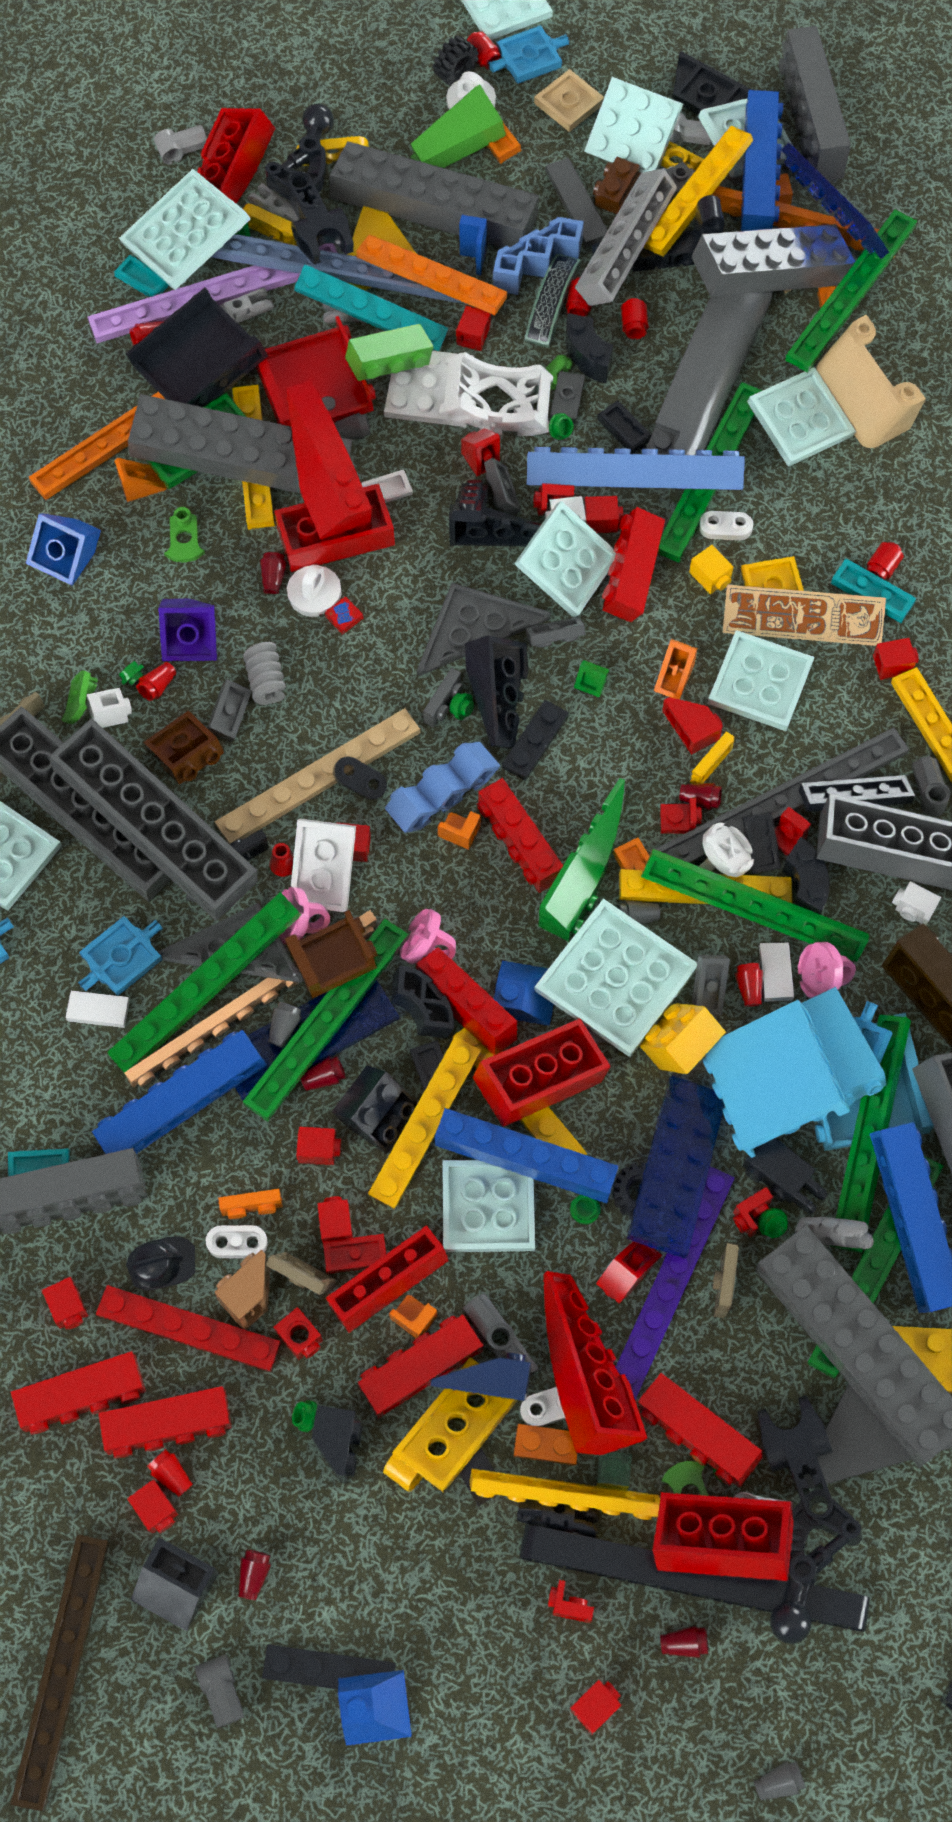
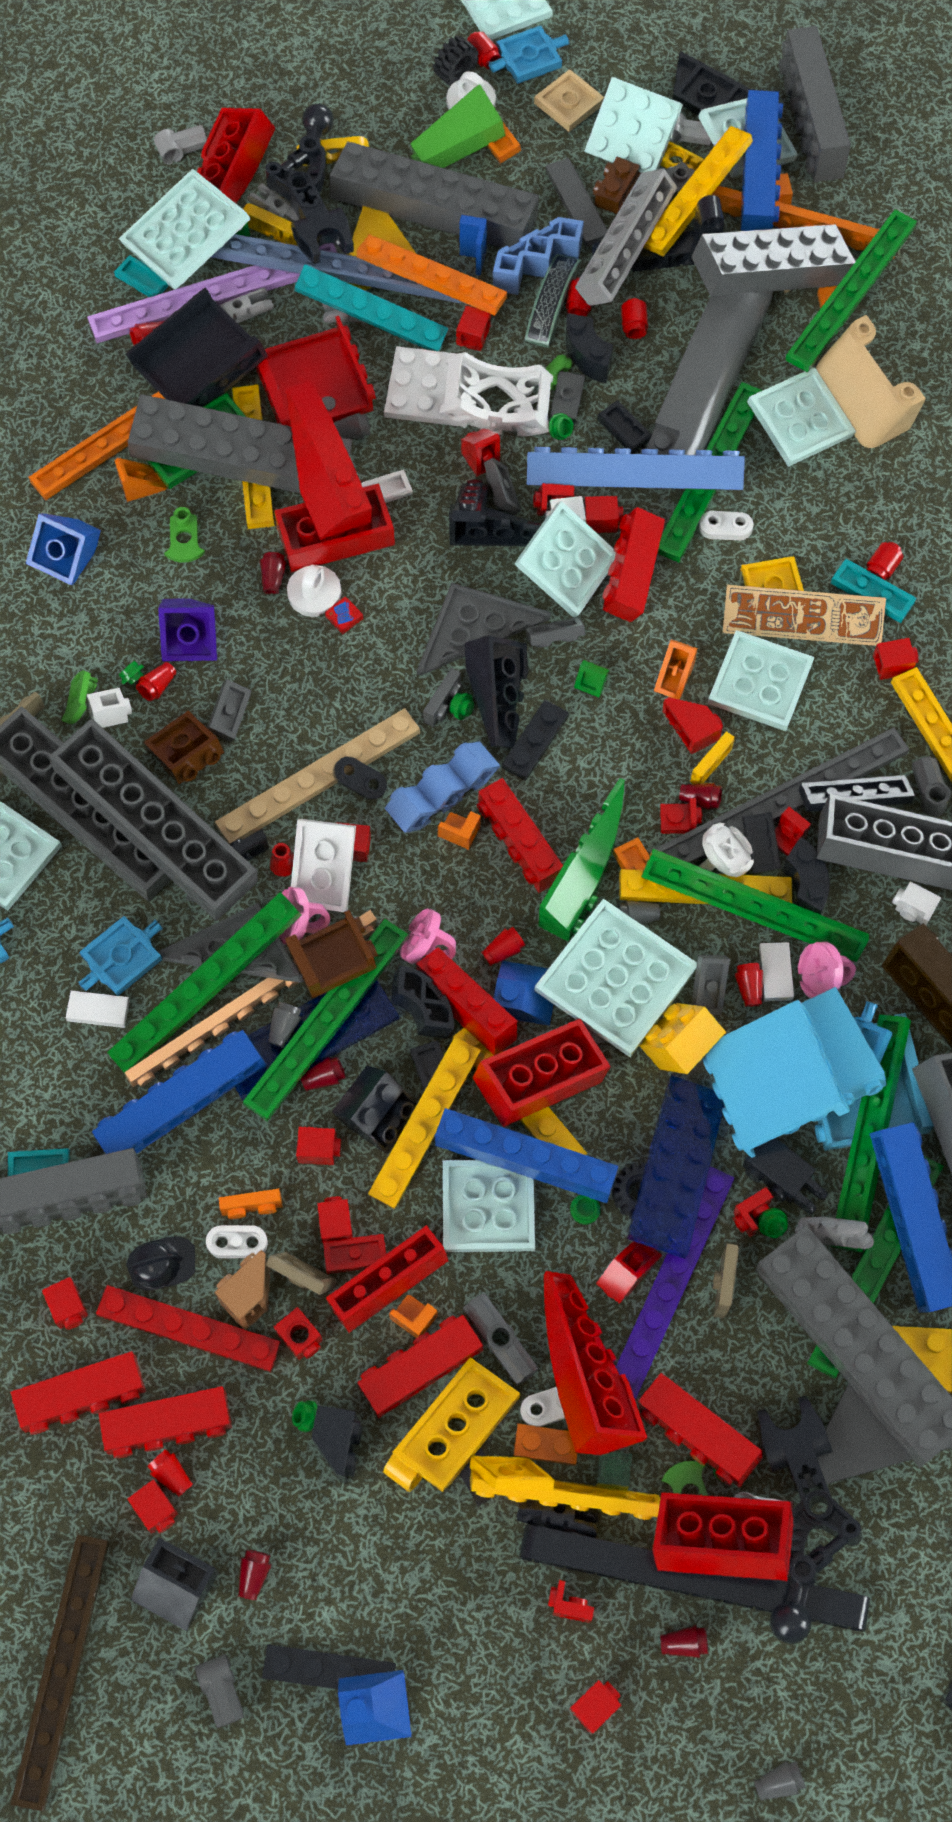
light grey piece [243,642,286,705] -> none
brick [345,324,434,381] -> none
dark blue slope [430,1352,532,1401] -> none
yellow brick [689,545,733,594] -> none
clear blue plate [781,143,889,259] -> none
none -> yellow tile [469,1456,555,1491]
none -> red cone [481,926,526,966]

